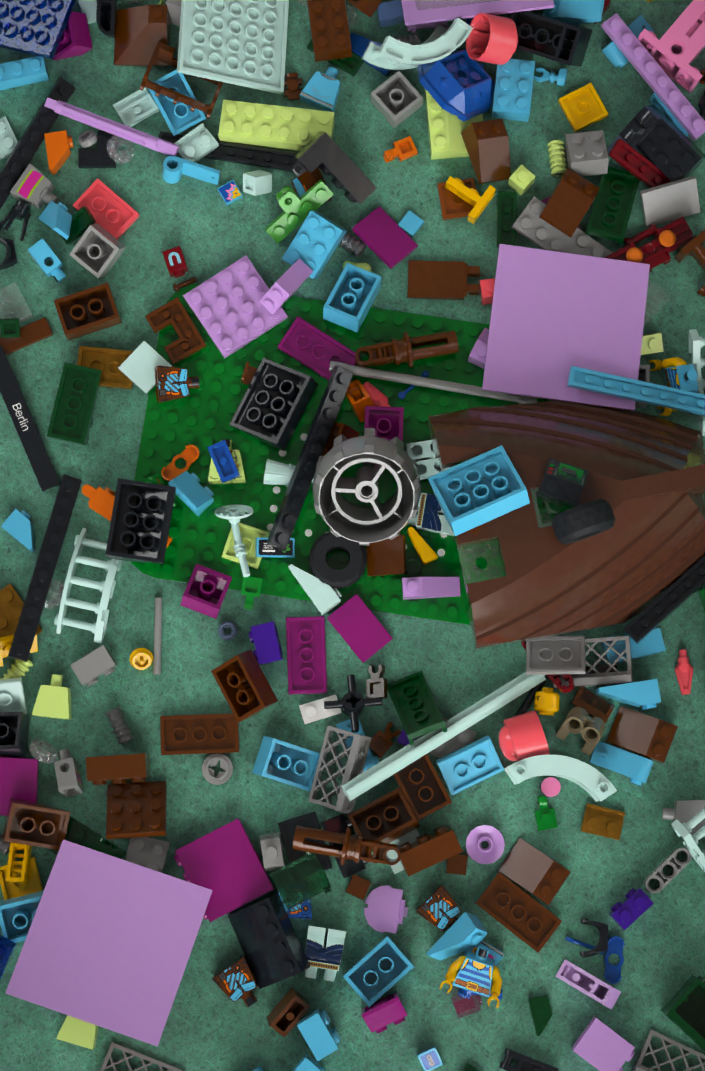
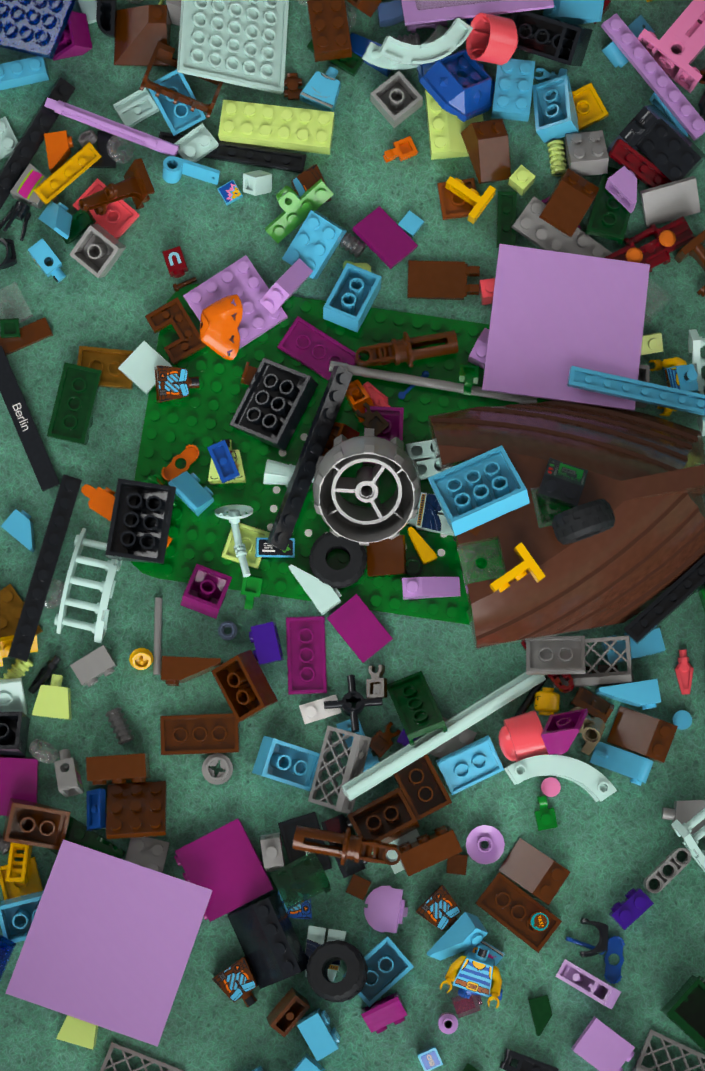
reddish brown brick [54,282,122,341] -> none
black hinge [291,131,377,204] -> none
pearl gold plate [580,803,625,840] -> none
none -> black piece [28,655,62,694]
none -> yellow tile [33,142,102,205]
none -> reddish brown piece [79,158,155,216]
none -> blue hinge [86,788,107,831]
none -> reddish brown slope [161,656,223,686]
none -> orange piece [200,294,243,360]
none -> black tyre [306,940,368,1002]
none -> dark brown plate [355,402,390,437]
none -> lavender brick [438,1012,458,1034]
none -> green plate [459,364,479,396]
none -> yellow bracket [490,542,545,593]
none -> clear orange tile [529,911,550,932]
none -> medium azure slope [533,75,579,143]
none -> magenta slope [541,708,588,755]
none -> lavender slope [605,166,637,213]
none -> medium azure tile [672,710,692,730]

